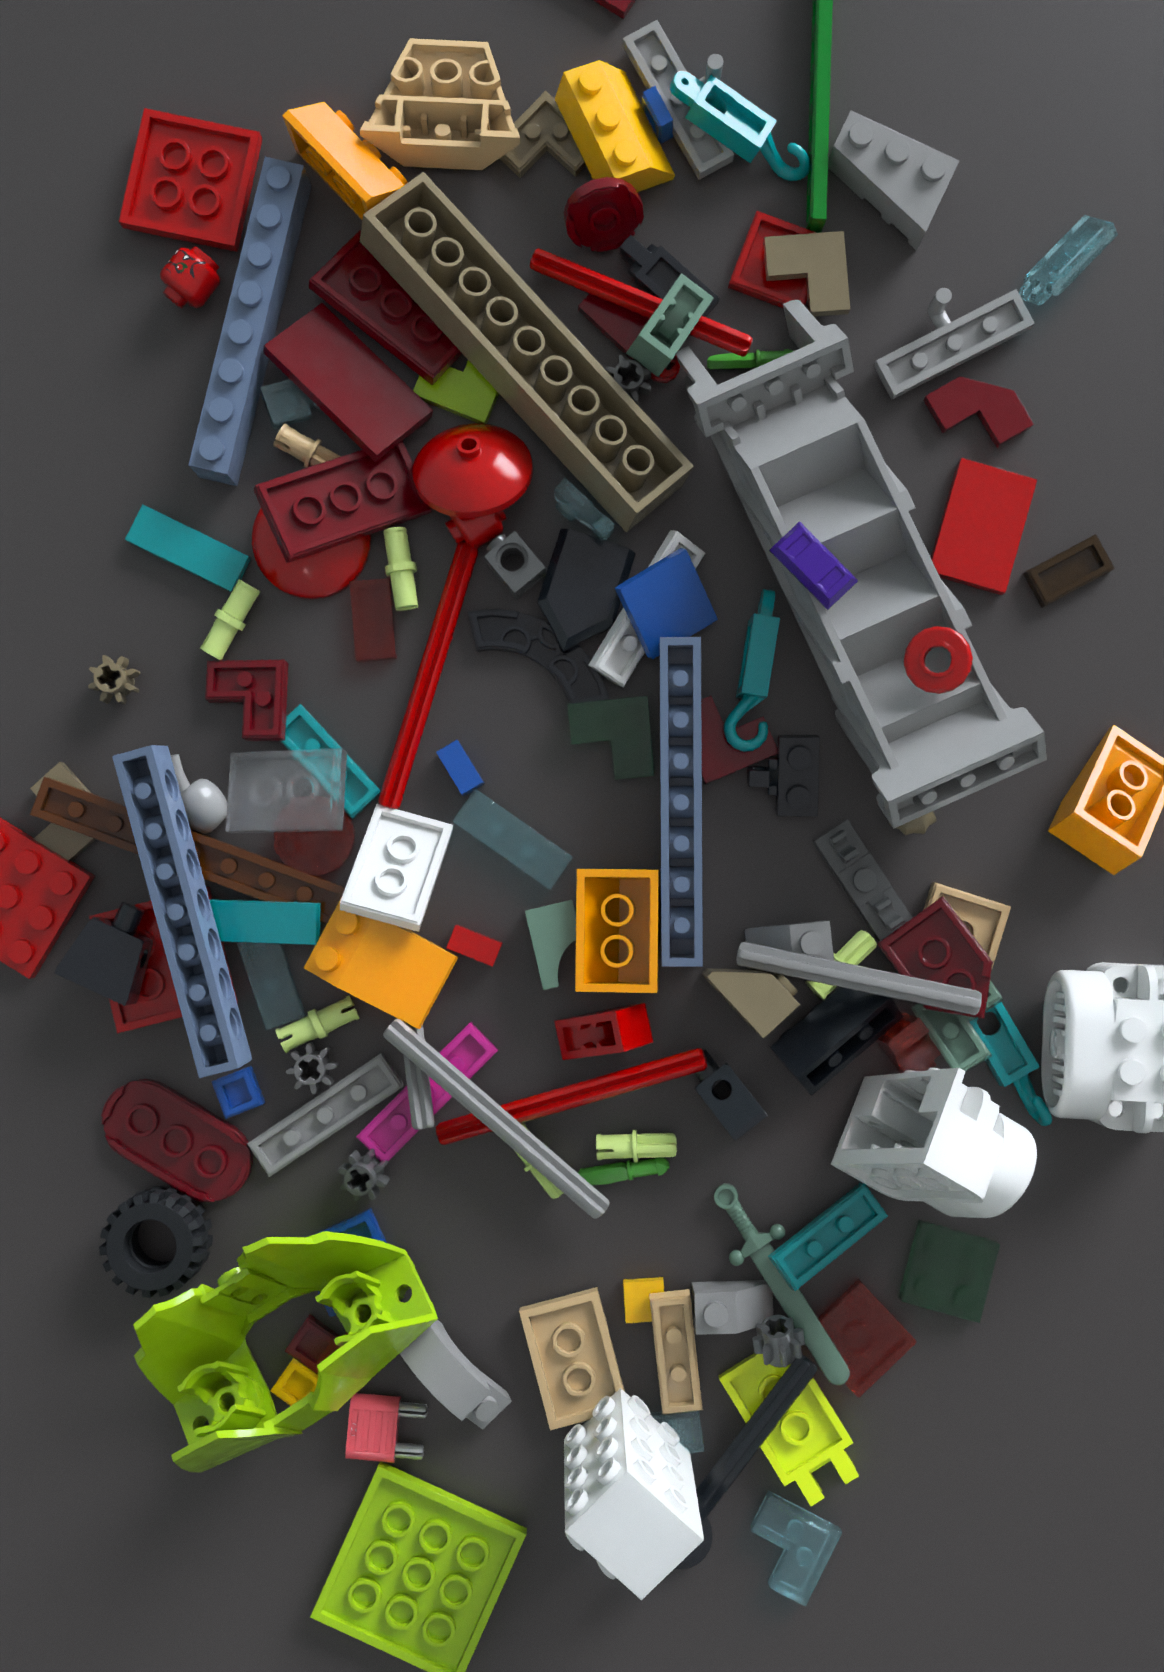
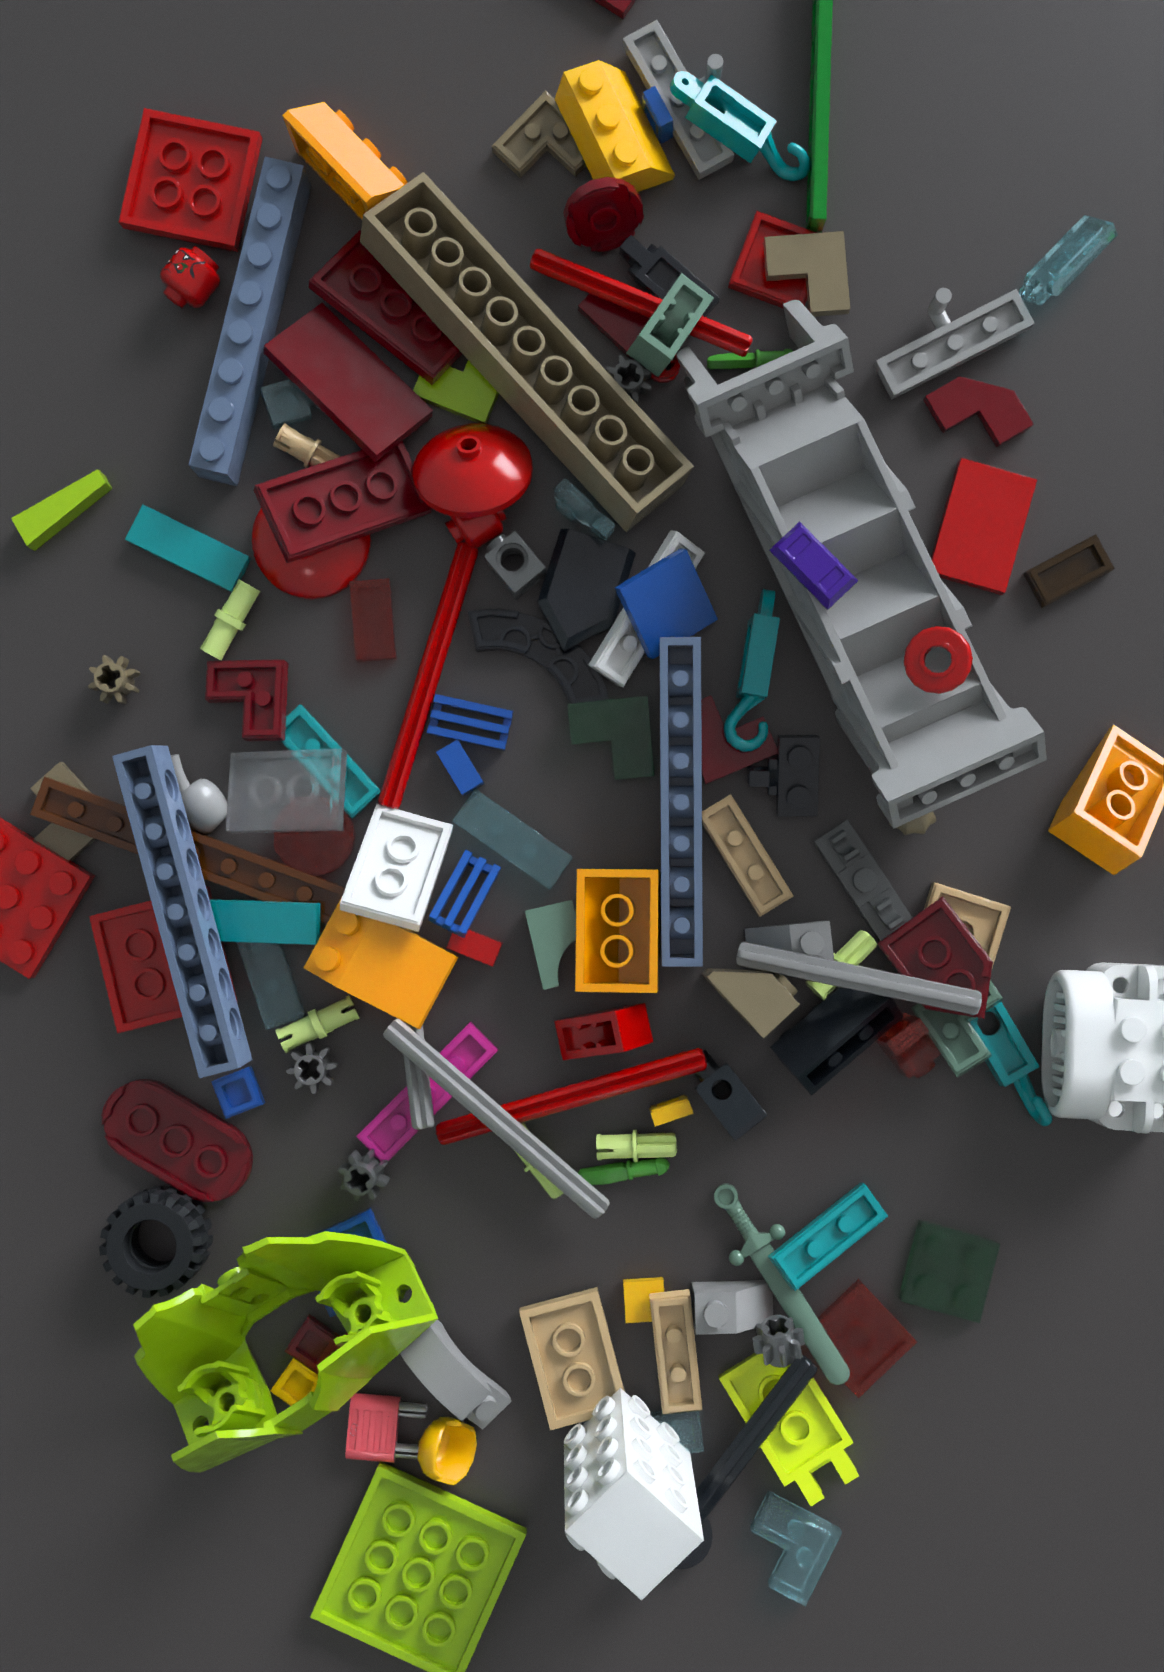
black torso [54,902,153,1006] -> none
light grey tile [247,1052,404,1177] -> none
tan wedge [360,38,520,170] -> none
yellowish green pin [383,527,418,611] -> none
light grey wedge [828,110,959,251] -> none
white brick [831,1068,1037,1218] -> none
none -> lime piece [11,469,112,551]
none -> yellow hair [417,1417,477,1485]
none -> blue tile [427,694,514,751]
none -> blue tile [428,850,501,938]
none -> yellow tile [649,1095,694,1127]
none -> tan tile [702,794,794,917]

